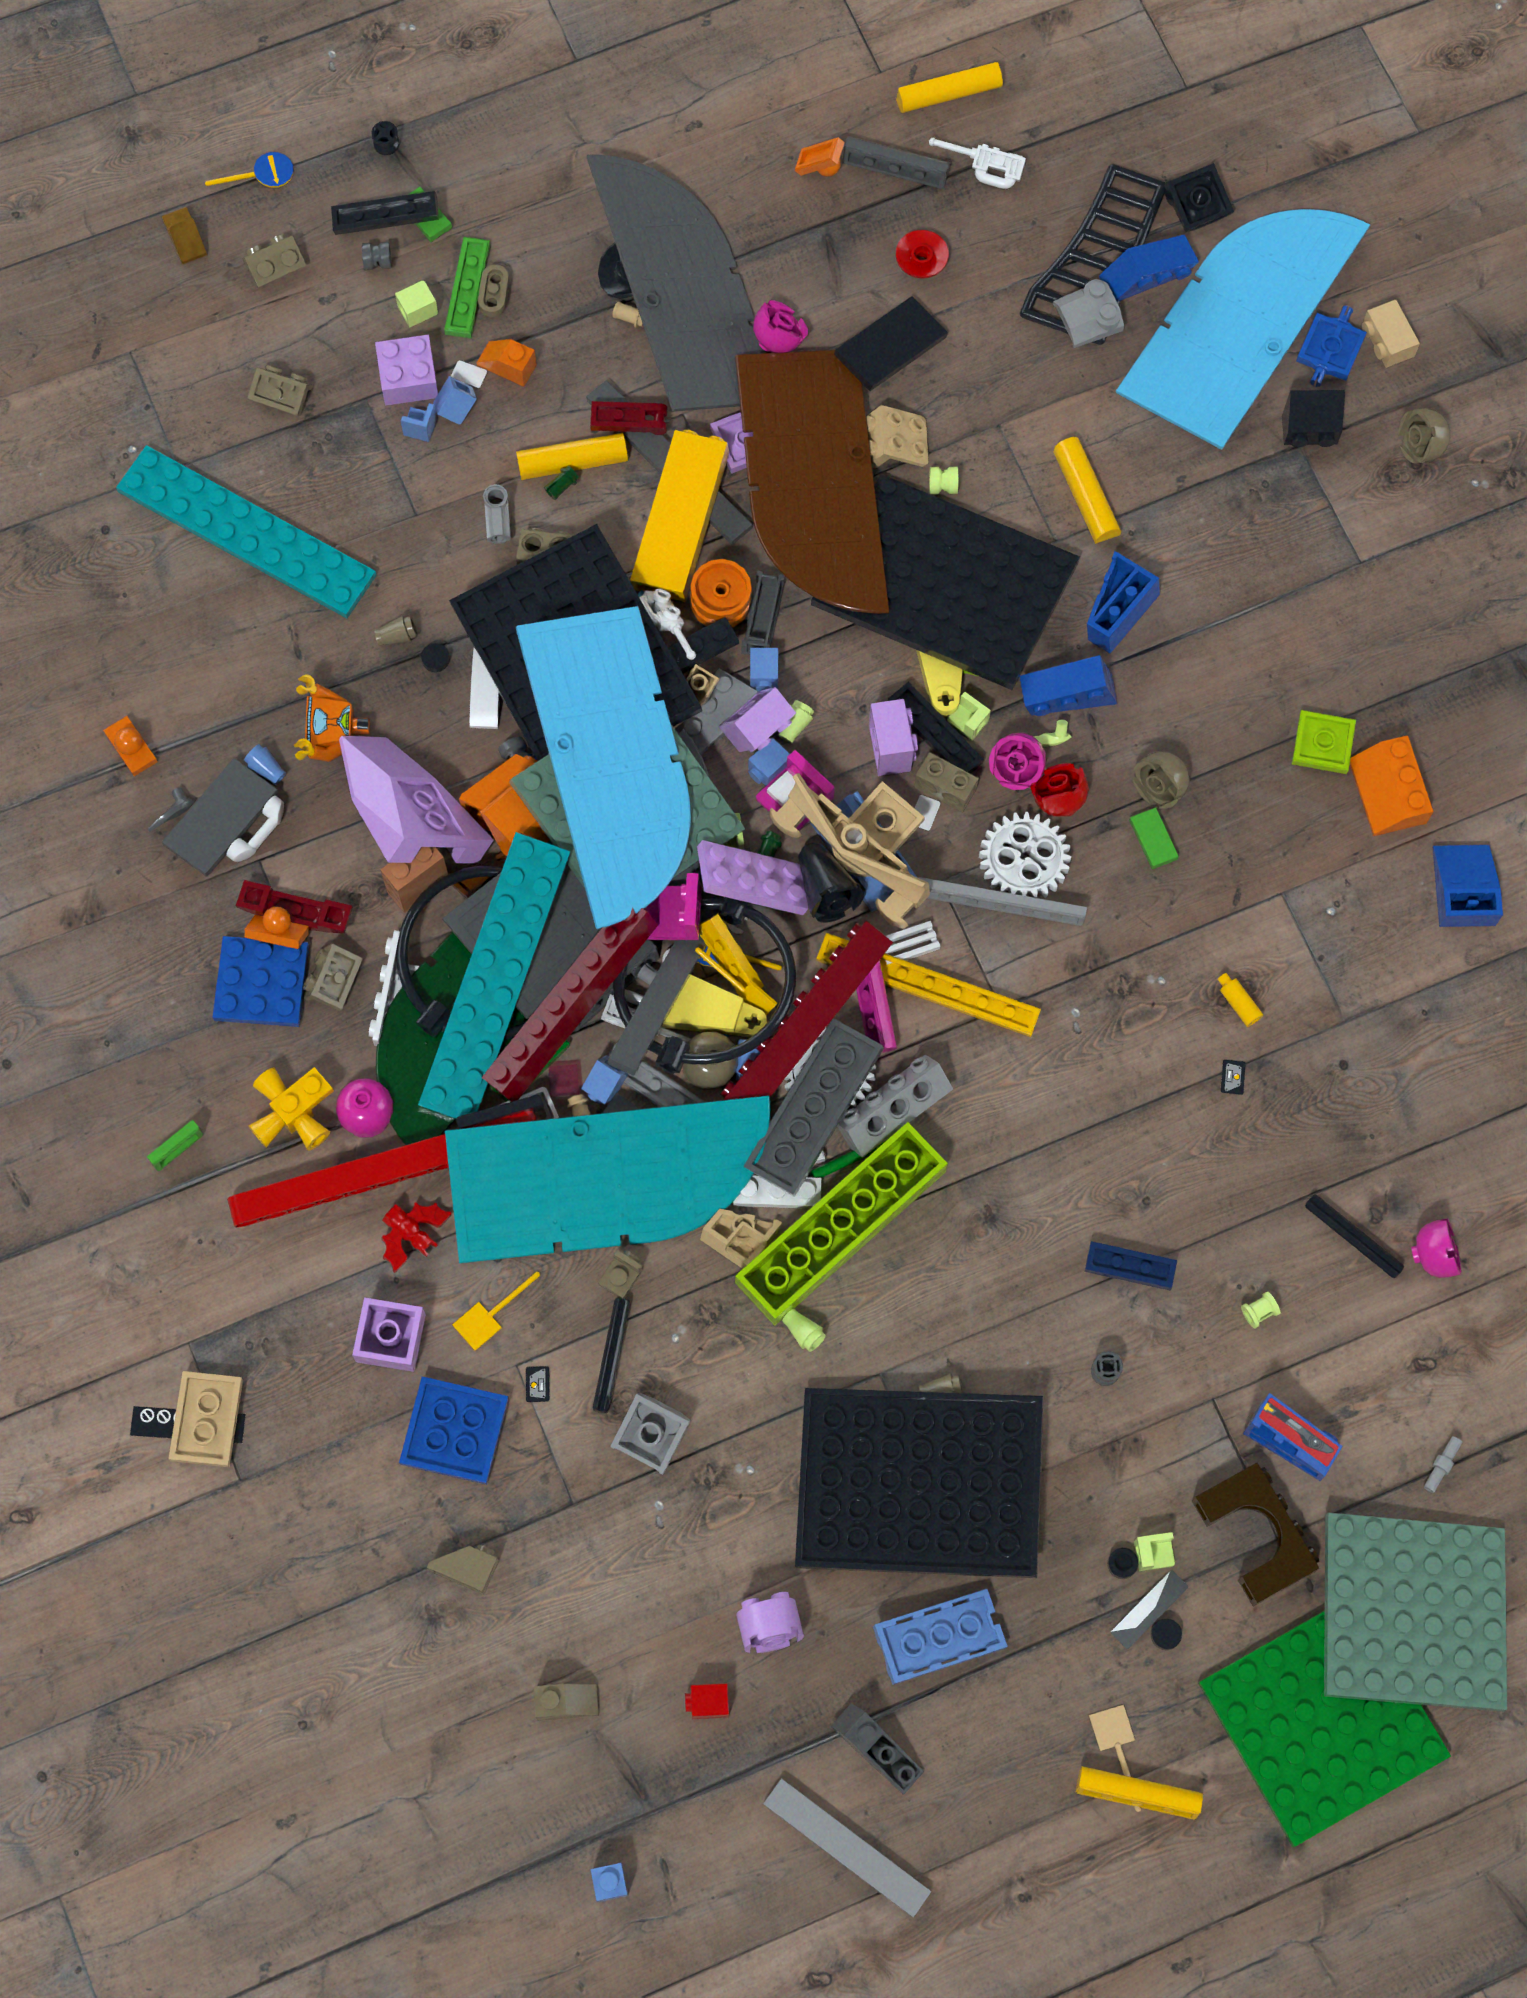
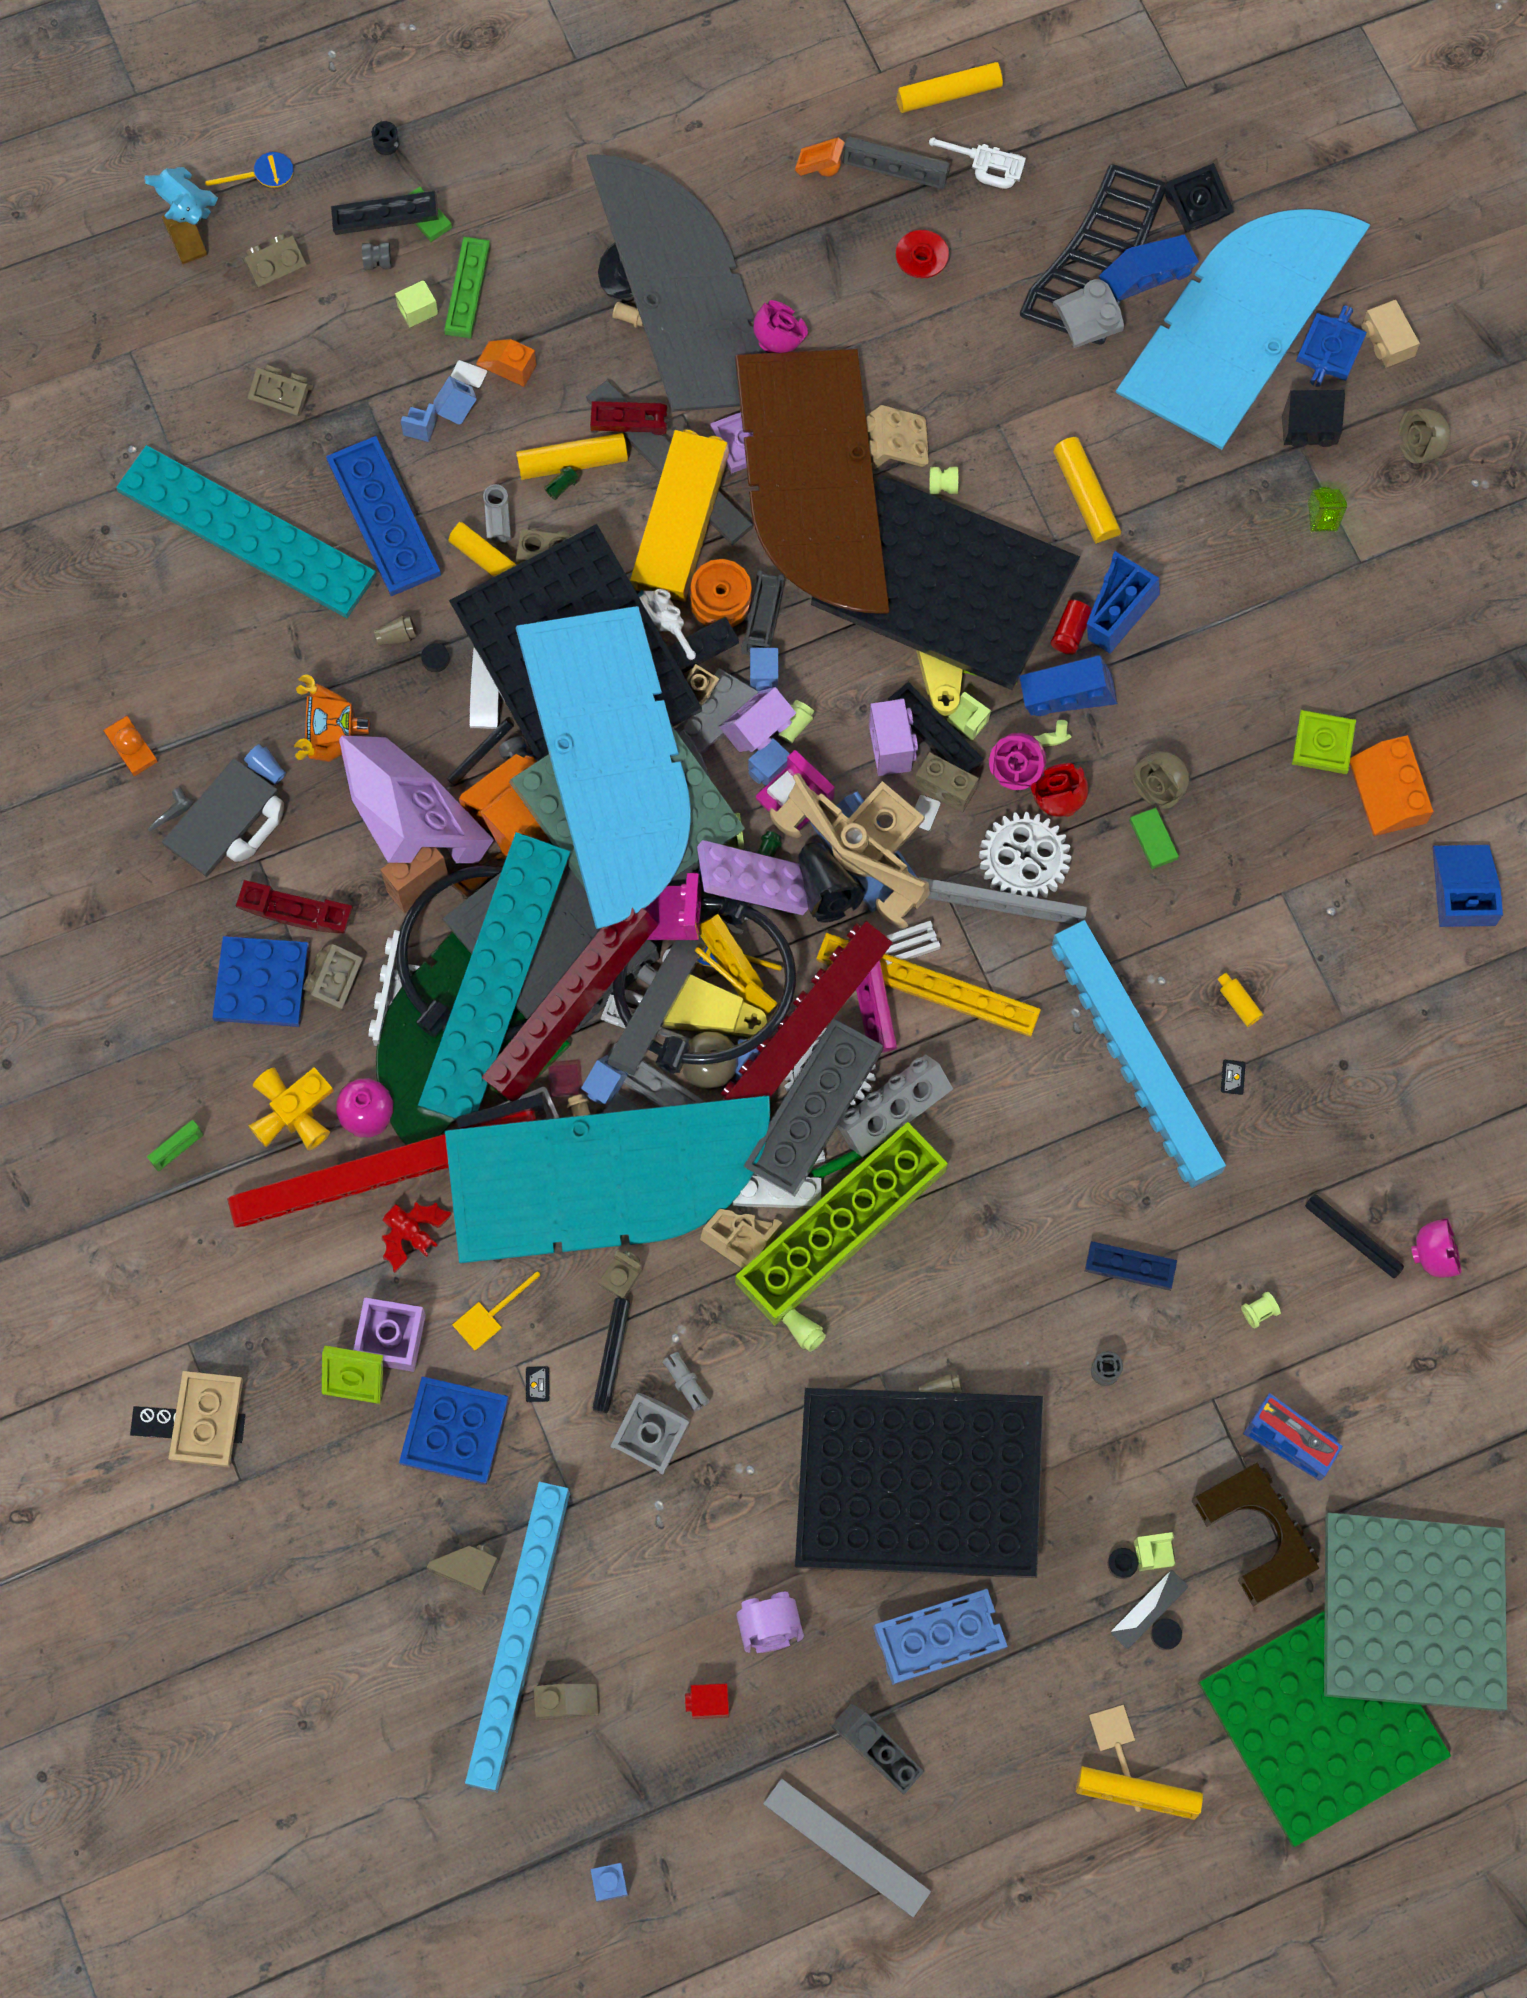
orange tile [245,907,309,949] -> none
lavender brick [375,335,438,406] -> none
dark tan plate [478,265,509,317] -> none
black tile [834,296,948,391] -> none
light grey bar [1424,1436,1463,1493] -> none
none -> medium azure animal [144,167,218,225]
none -> lime plate [322,1346,383,1404]
none -> blue plate [326,436,441,596]
none -> black bar [447,720,512,786]
none -> yellow brick [448,522,516,577]
none -> medium azure brick [465,1482,570,1793]
none -> light grey pin [663,1352,710,1412]
none -> red piece [1050,600,1092,655]
none -> medium azure brick [1051,920,1226,1188]
none -> clear neon green slope [1308,487,1347,532]

